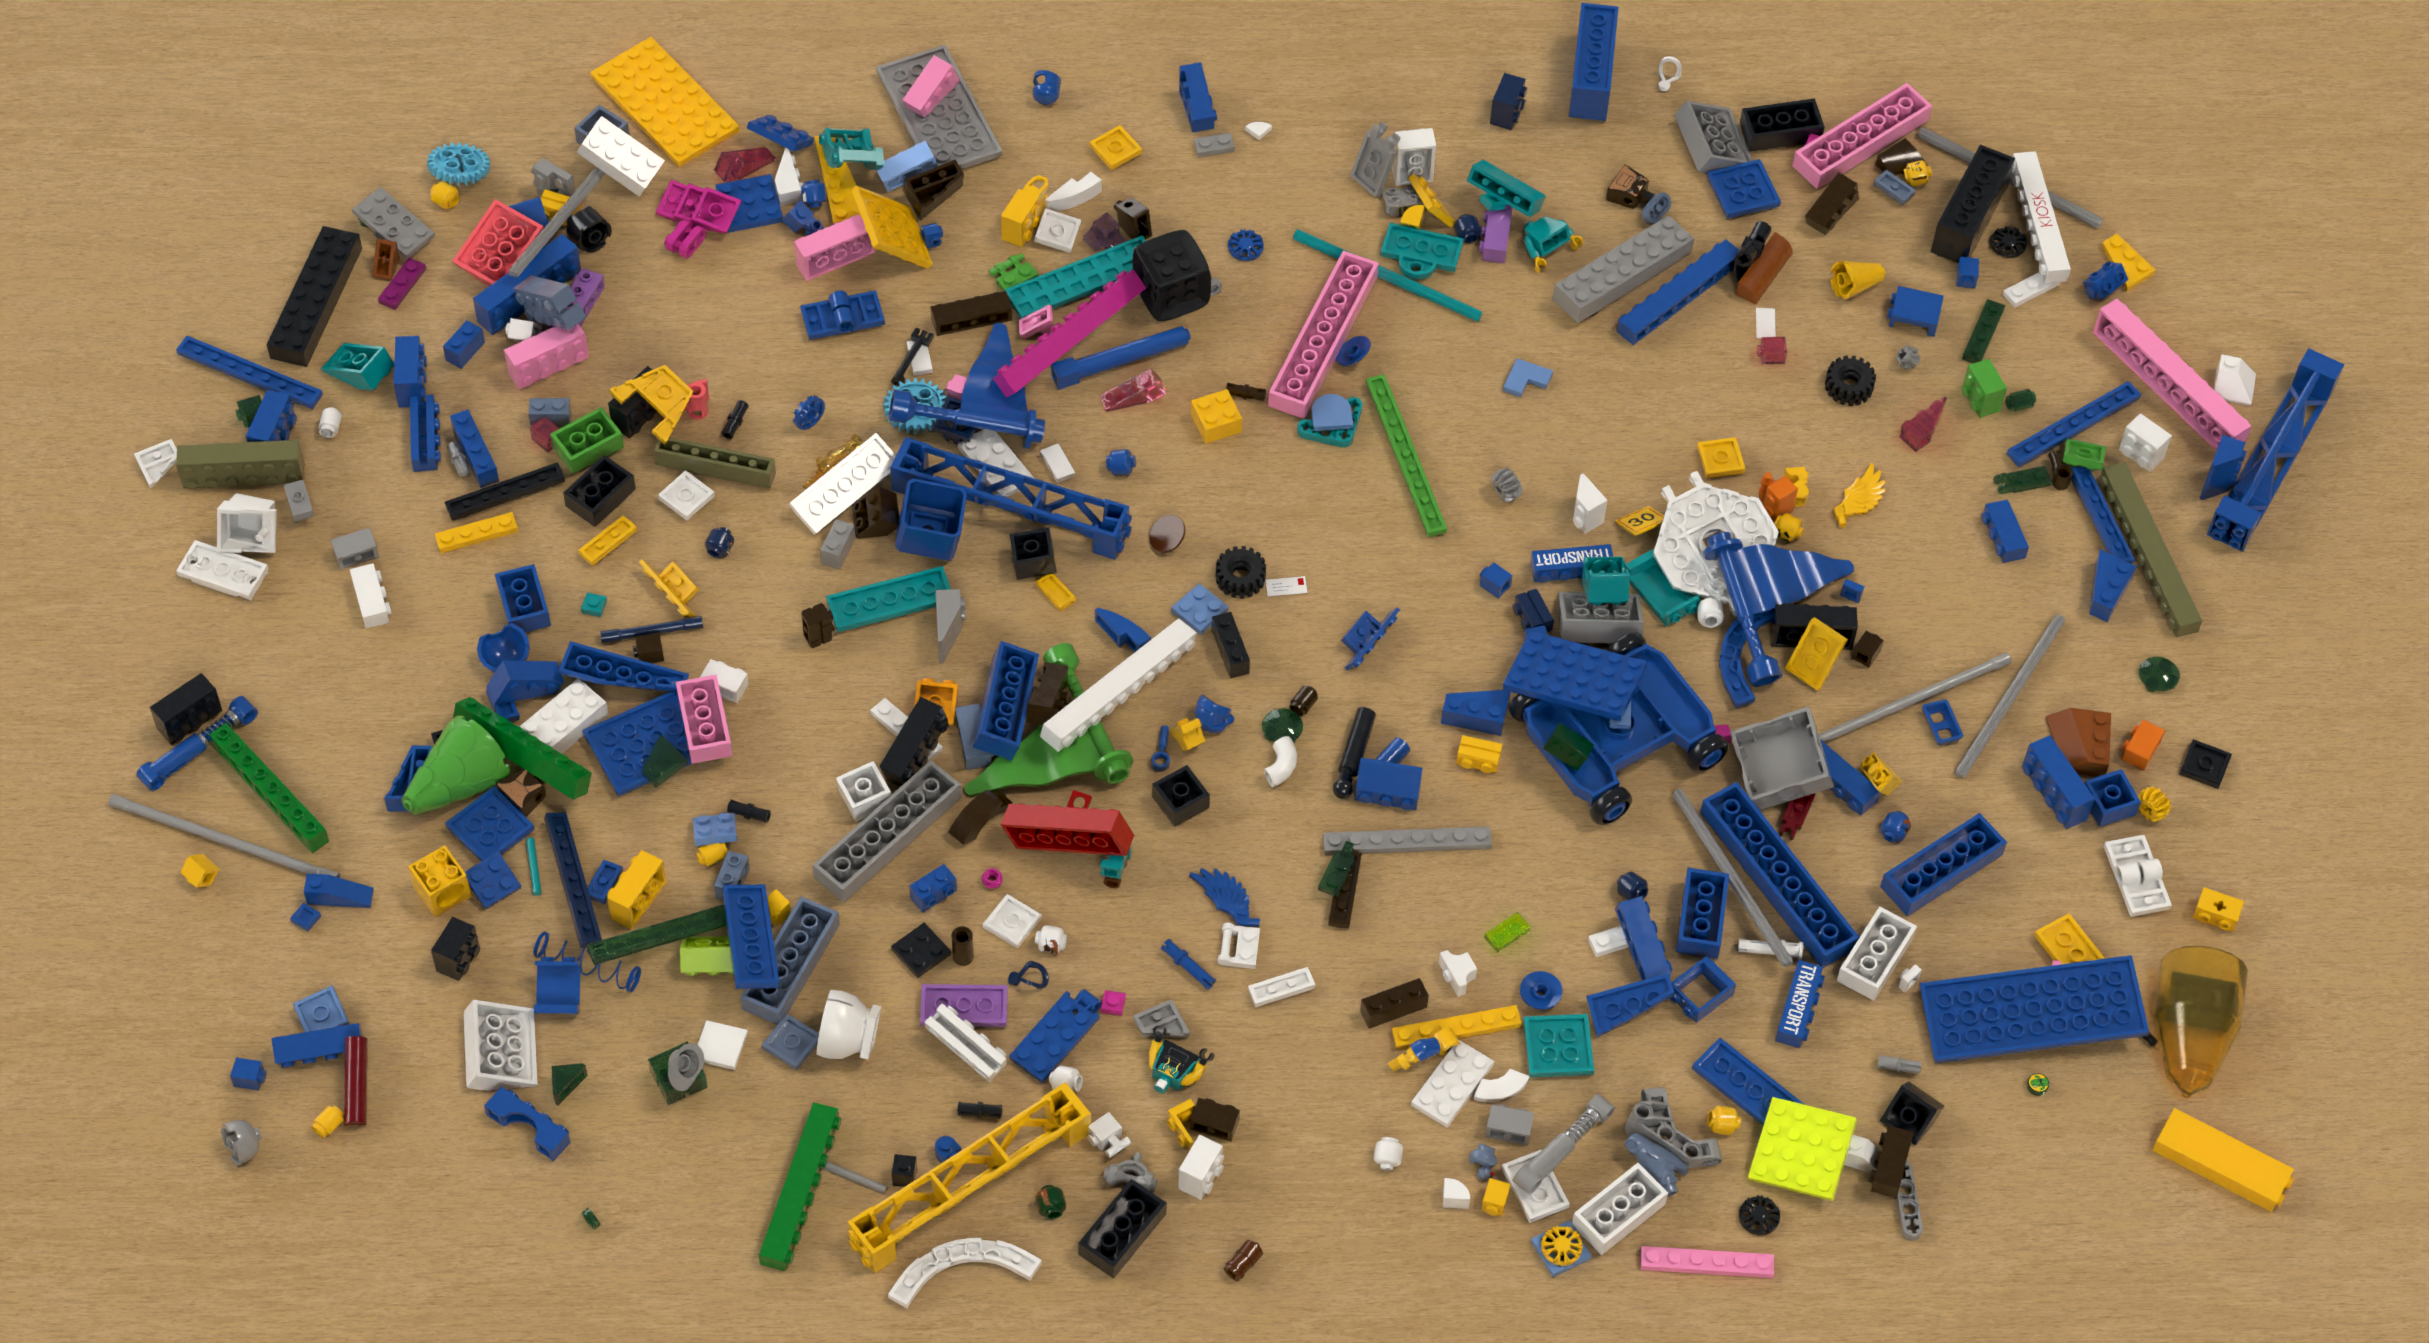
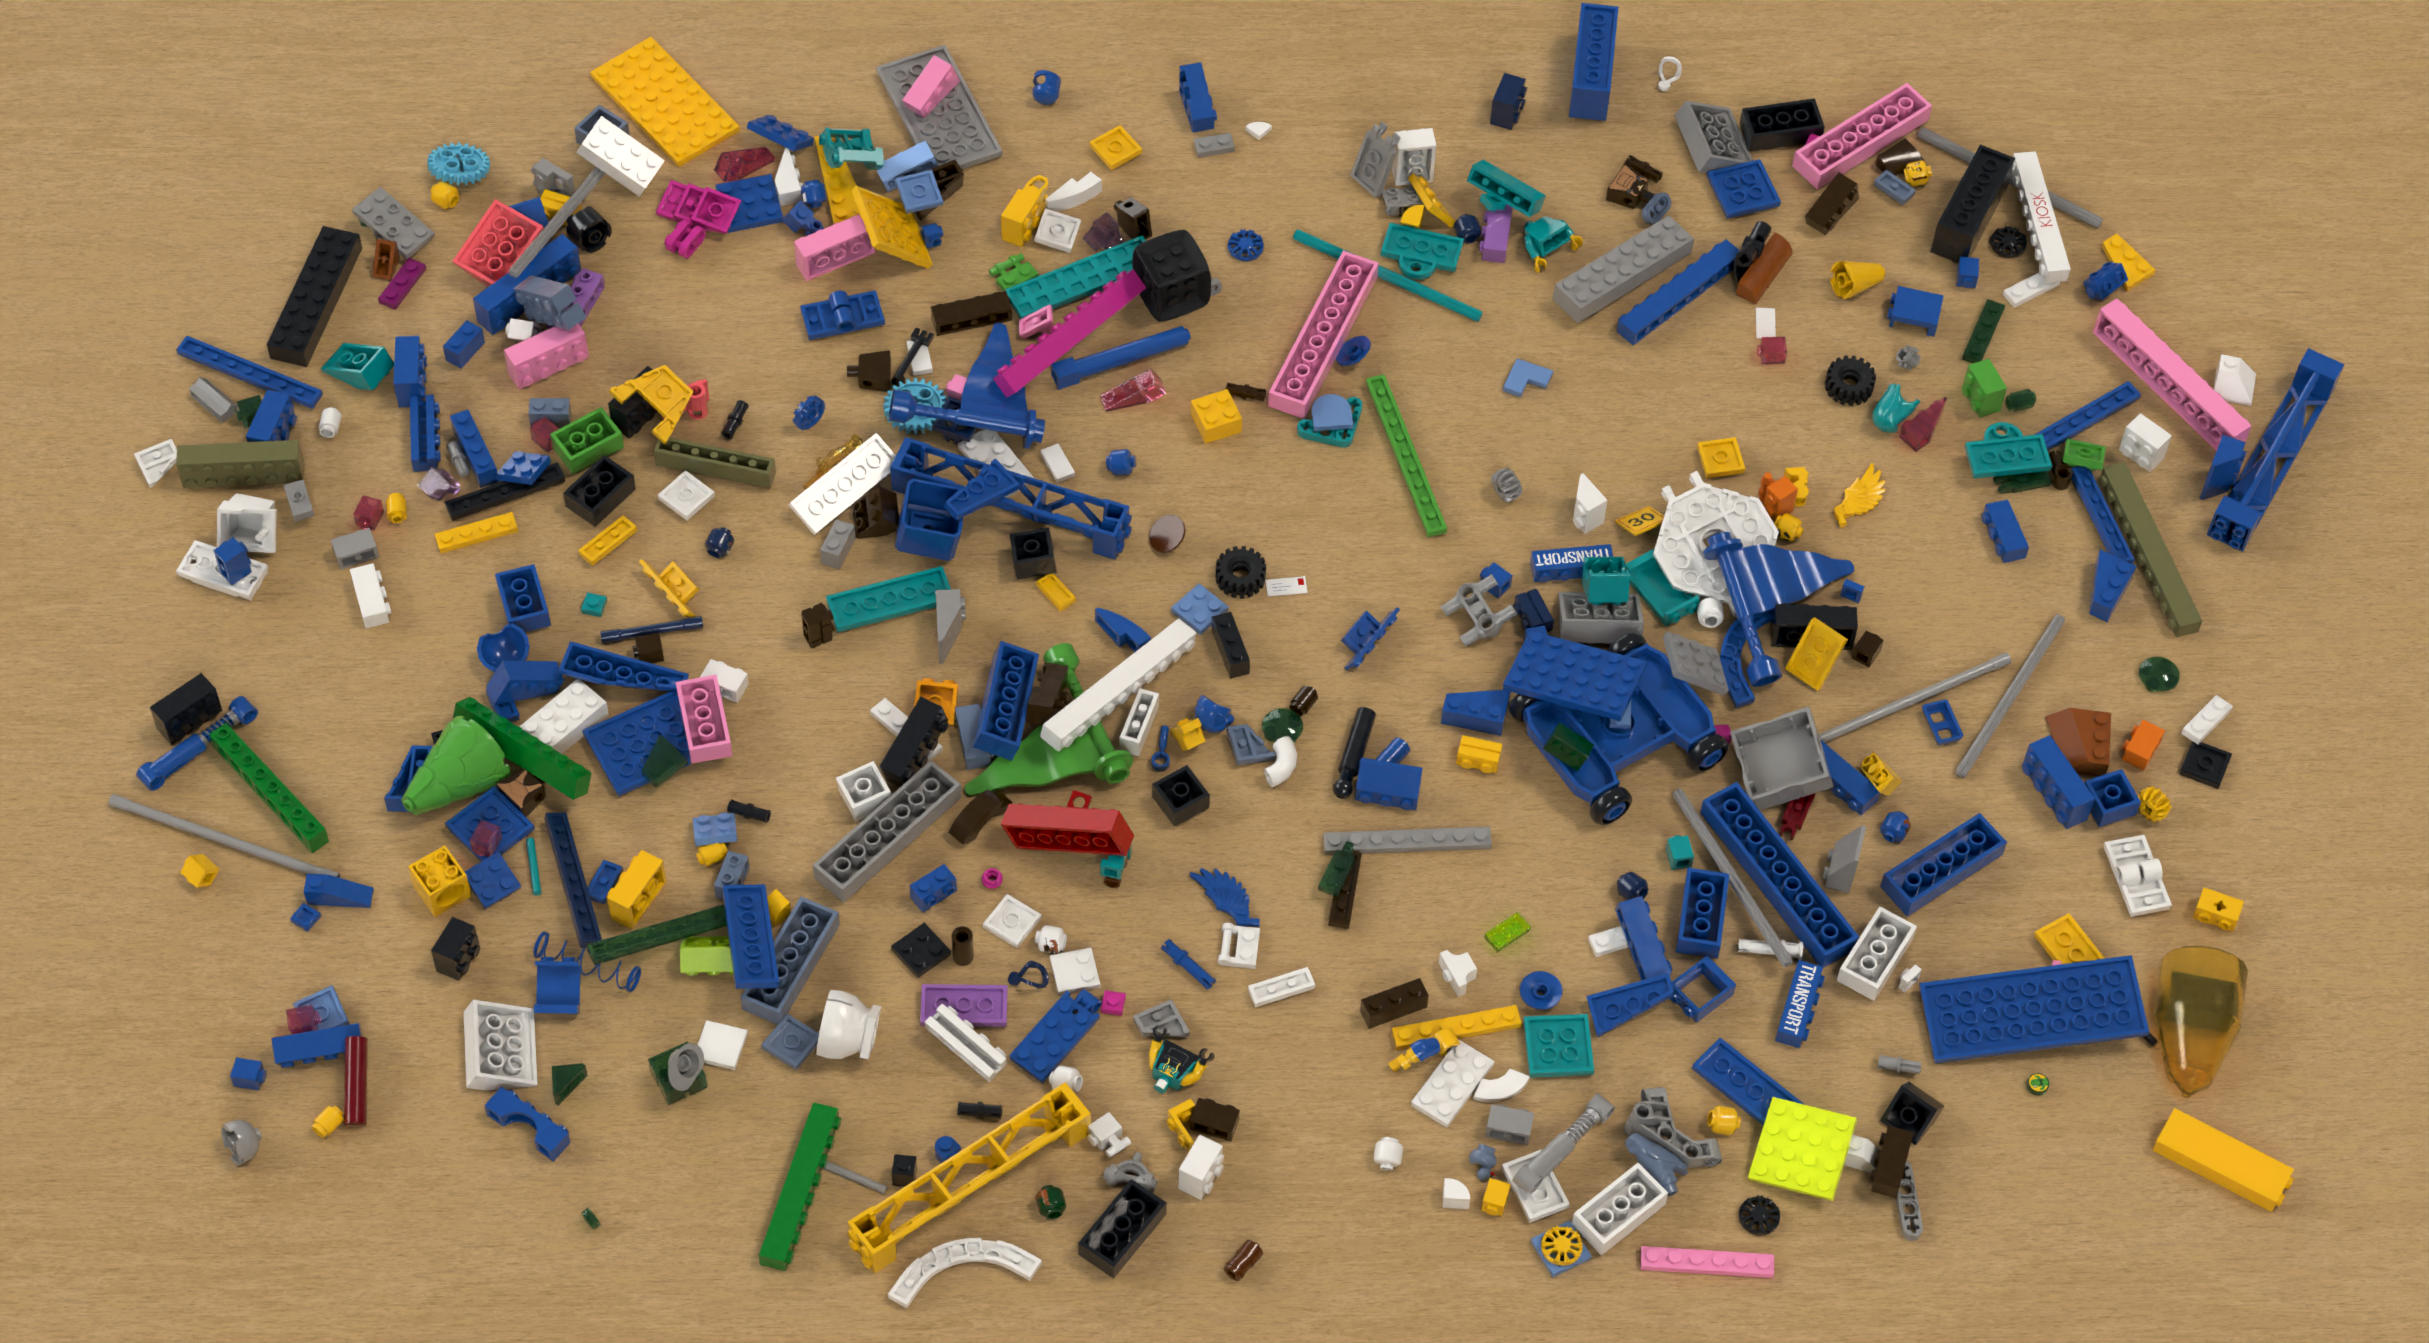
none -> light grey piece [189,377,238,423]
none -> blue brick [213,537,252,585]
none -> clear pink brick [286,1005,321,1034]
none -> clear pink brick [353,495,384,531]
none -> yellow brick [386,493,407,524]
none -> brick [417,467,461,501]
none -> clear pink brick [470,820,503,857]
none -> blue plate [496,451,551,485]
none -> dark brown torso [847,350,891,392]
none -> medium blue plate [895,170,943,214]
none -> blue wing [944,458,1020,520]
none -> white plate [1050,948,1100,996]
none -> white brick [1120,688,1159,756]
none -> sand blue wing [1226,724,1276,765]
none -> light grey piece [1440,574,1517,647]
none -> dark brown pin [1625,155,1663,183]
none -> light grey plate [1663,631,1729,696]
none -> teal brick [1666,835,1694,870]
none -> light grey slope [1823,825,1866,893]
none -> teal hair [1872,383,1920,433]
none -> teal plate [1964,422,2052,479]
none -> white plate [2181,695,2233,744]

